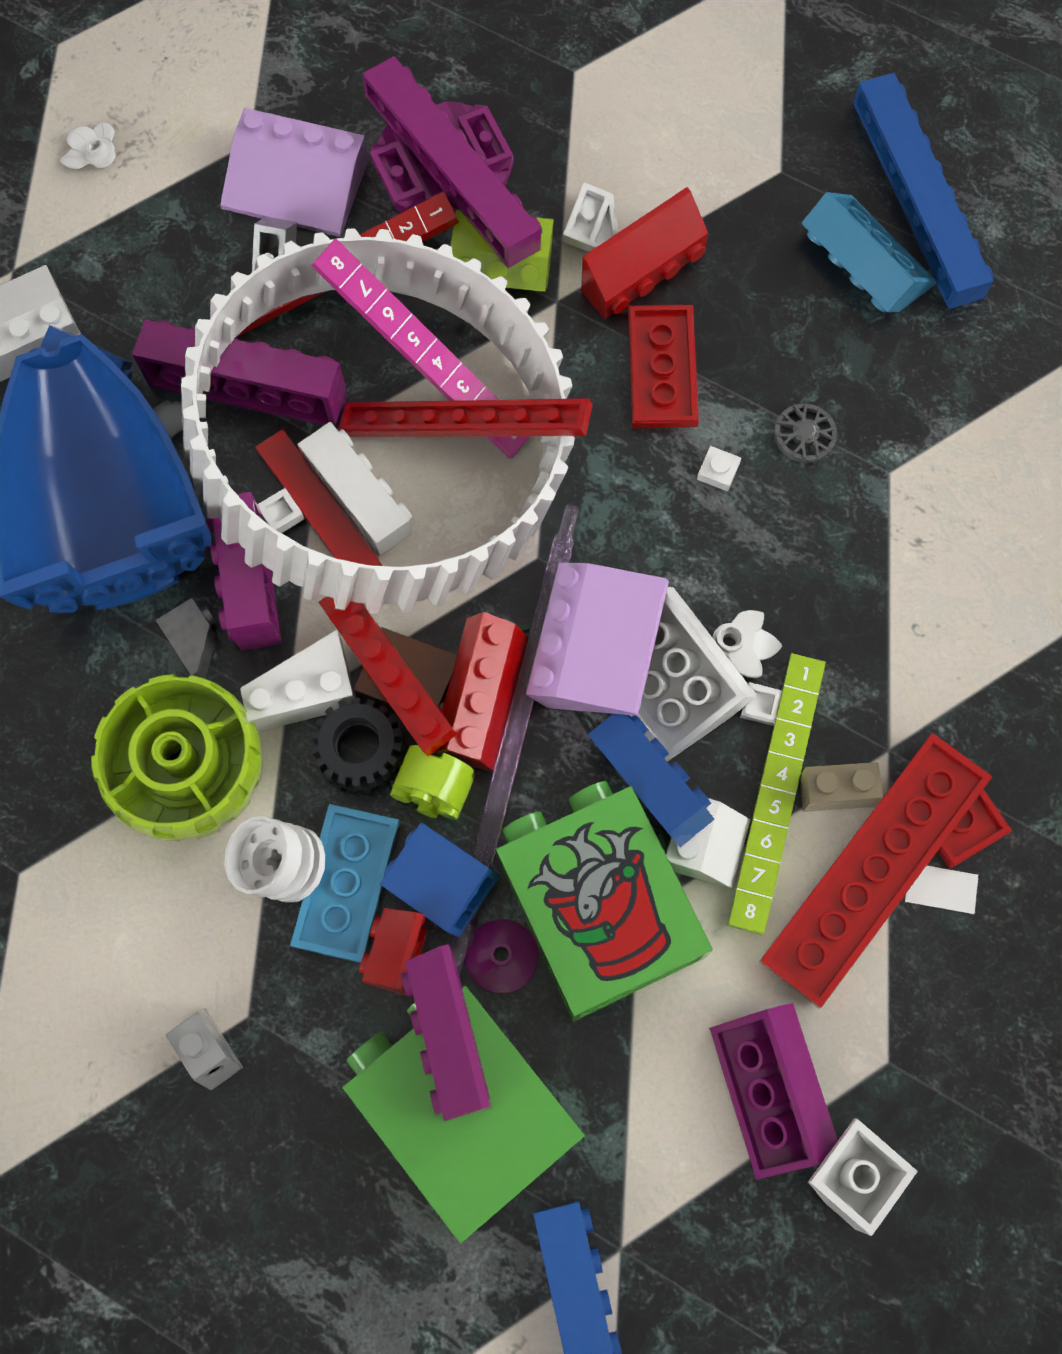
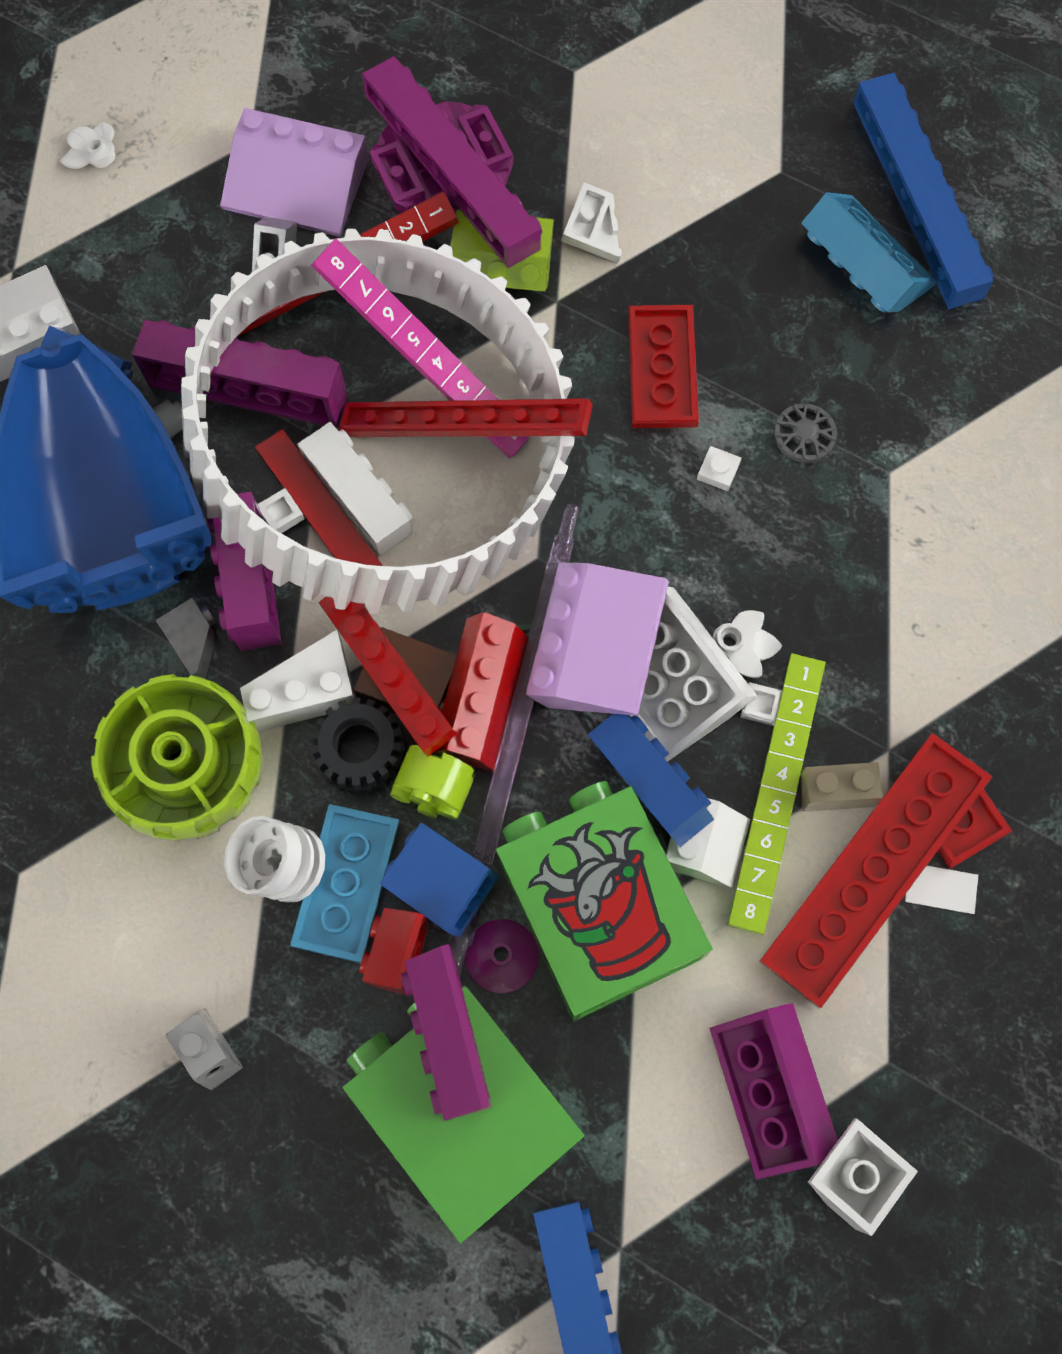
red slope [581,187,708,319] -> none

